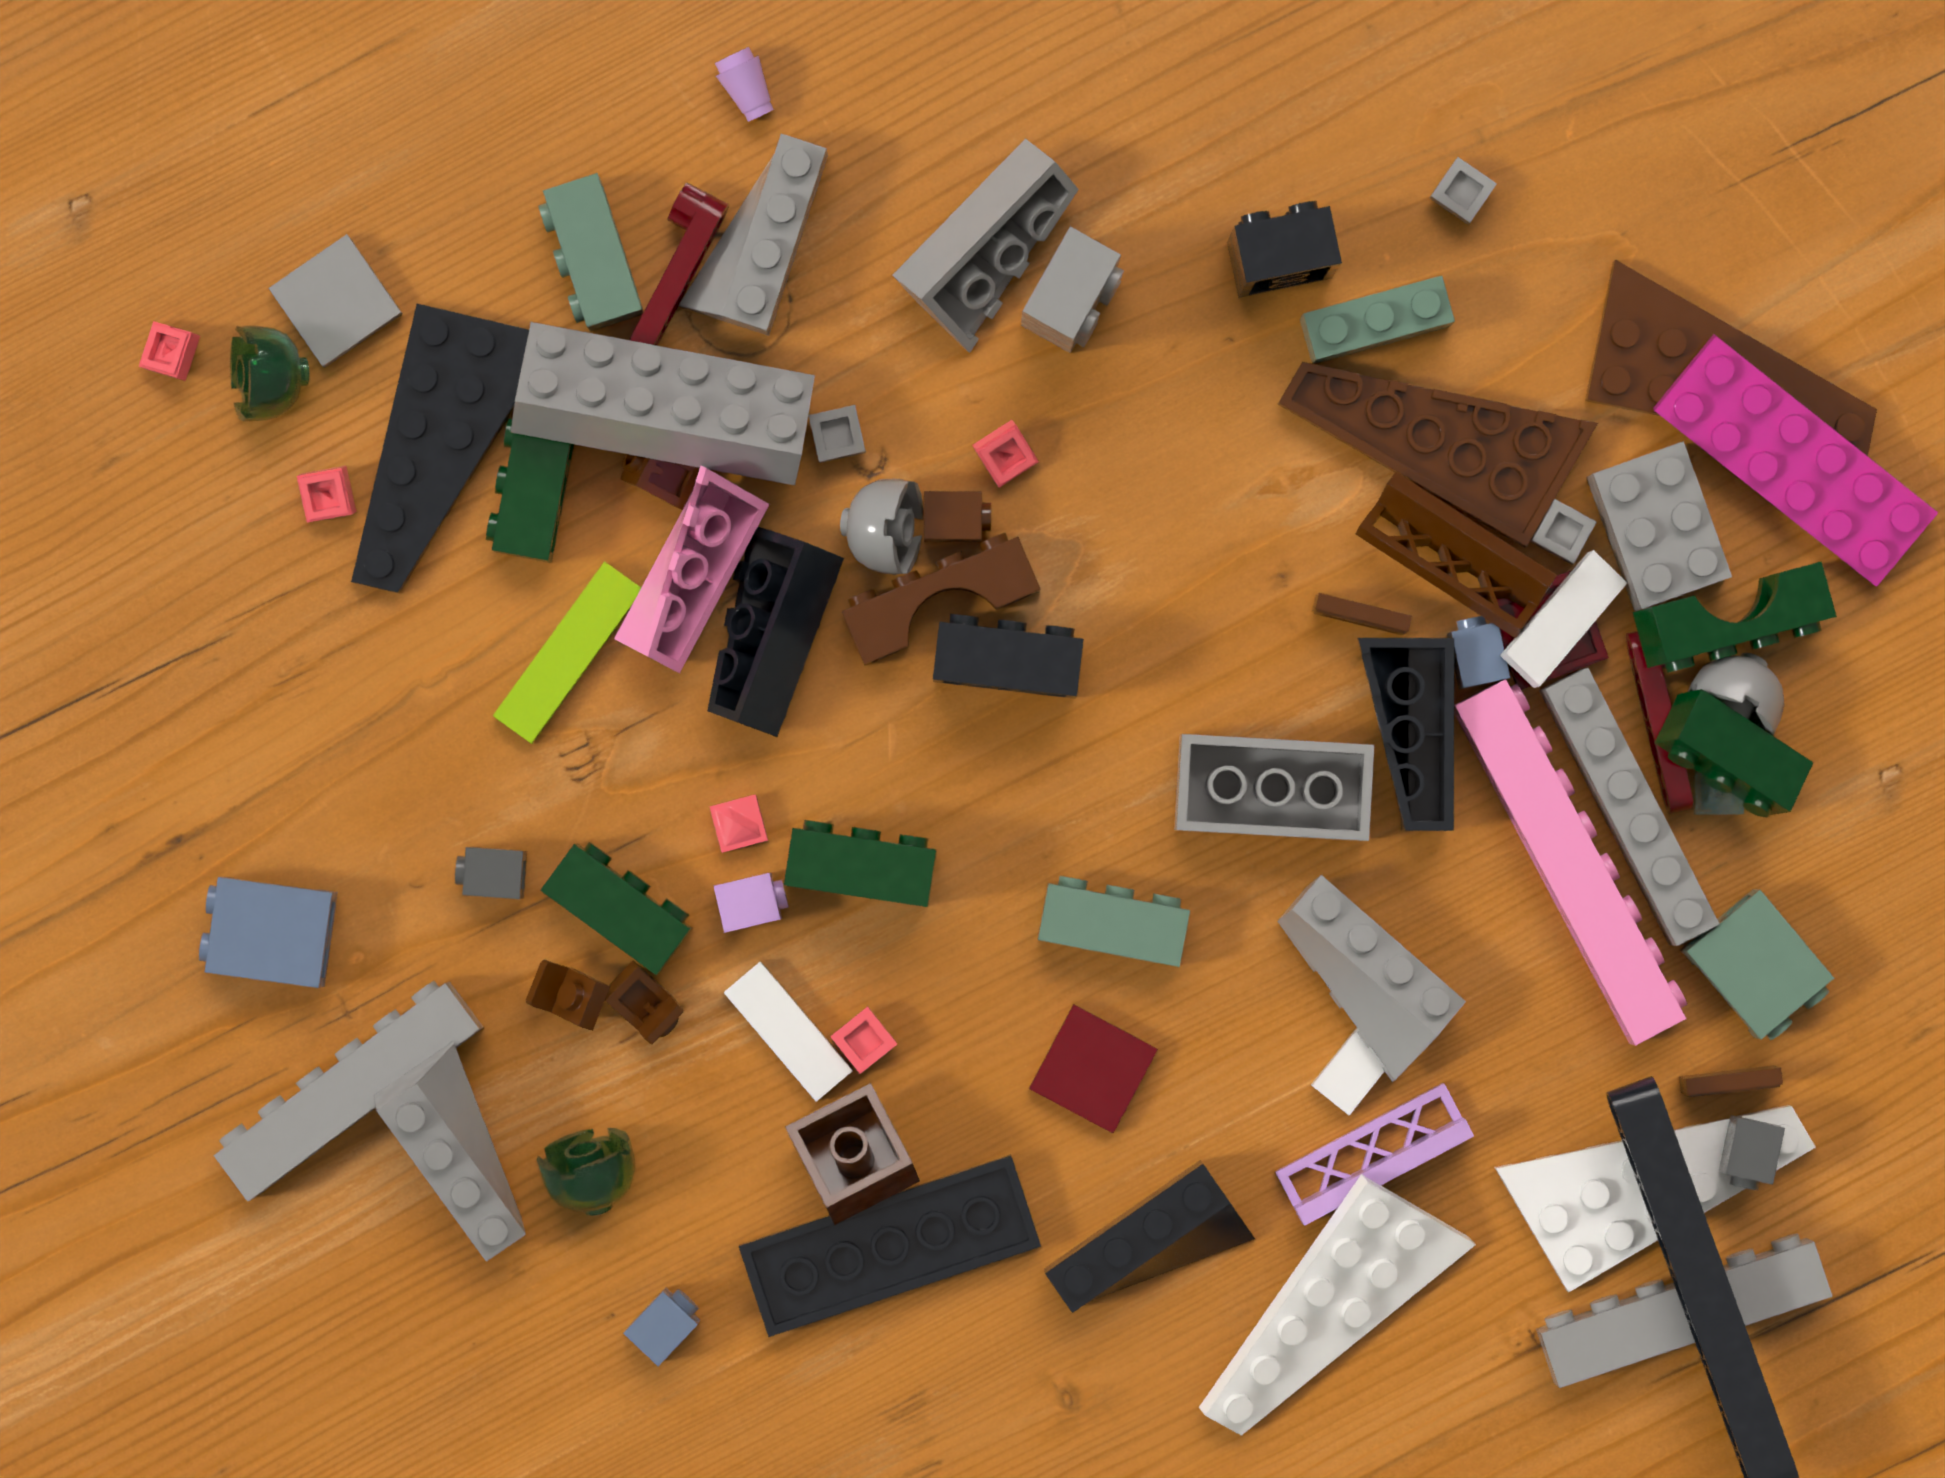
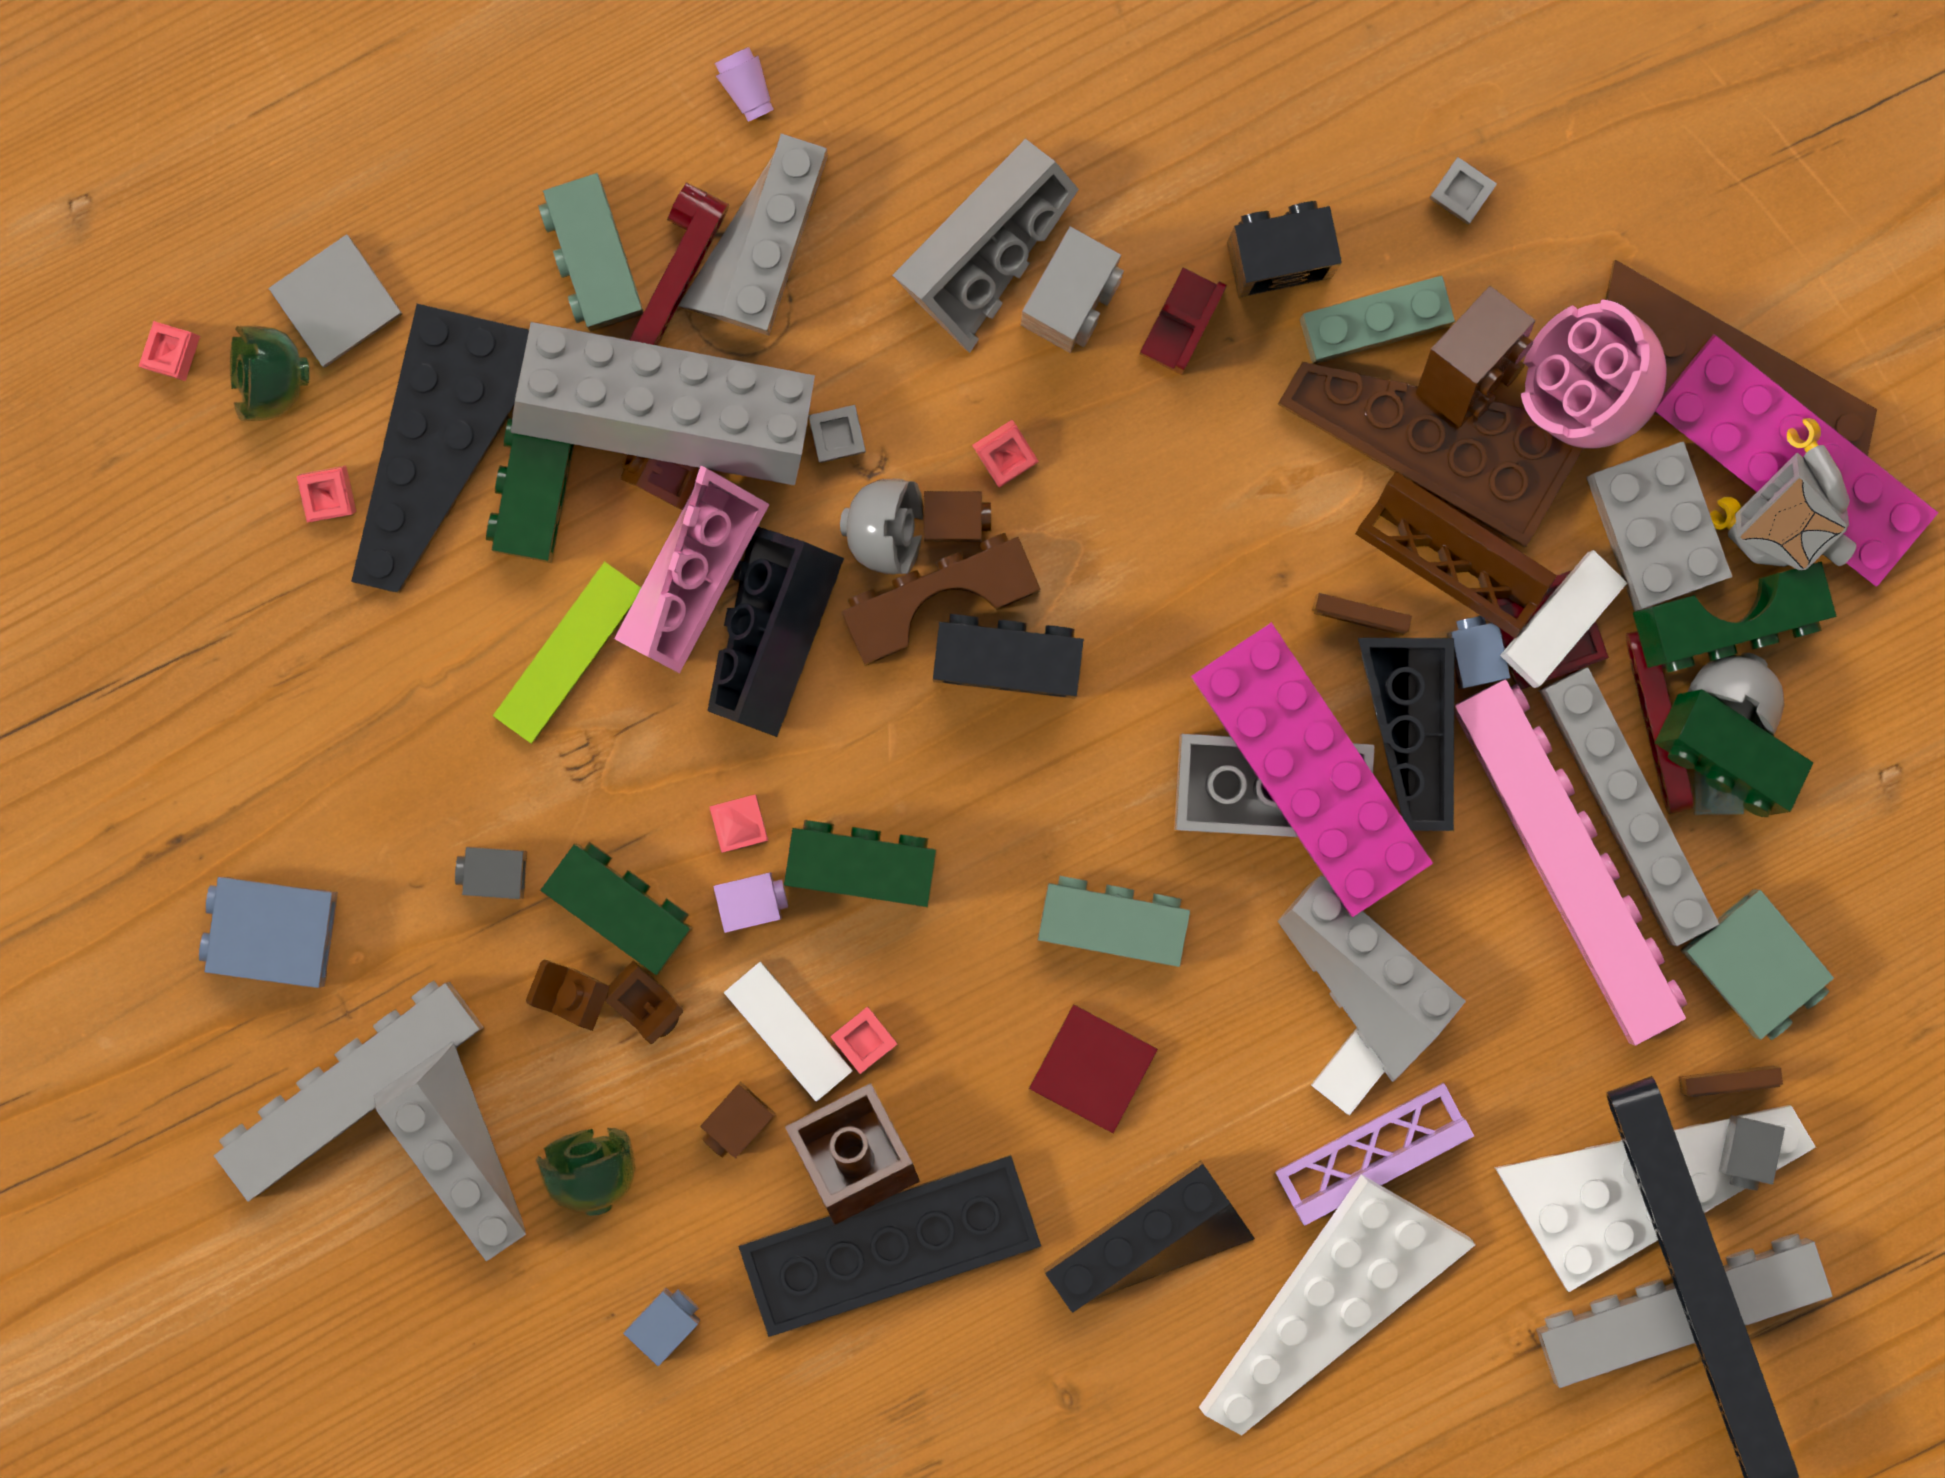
light grey plate [1530,499,1596,565] -> none
none -> reddish brown brick [700,1081,776,1159]
none -> dark red panel [1140,267,1227,375]
none -> dark pink plate [1190,622,1433,917]
none -> reddish brown brick [1416,286,1535,428]
none -> bright pink cylinder [1521,300,1667,448]
none -> torso [1710,418,1856,570]

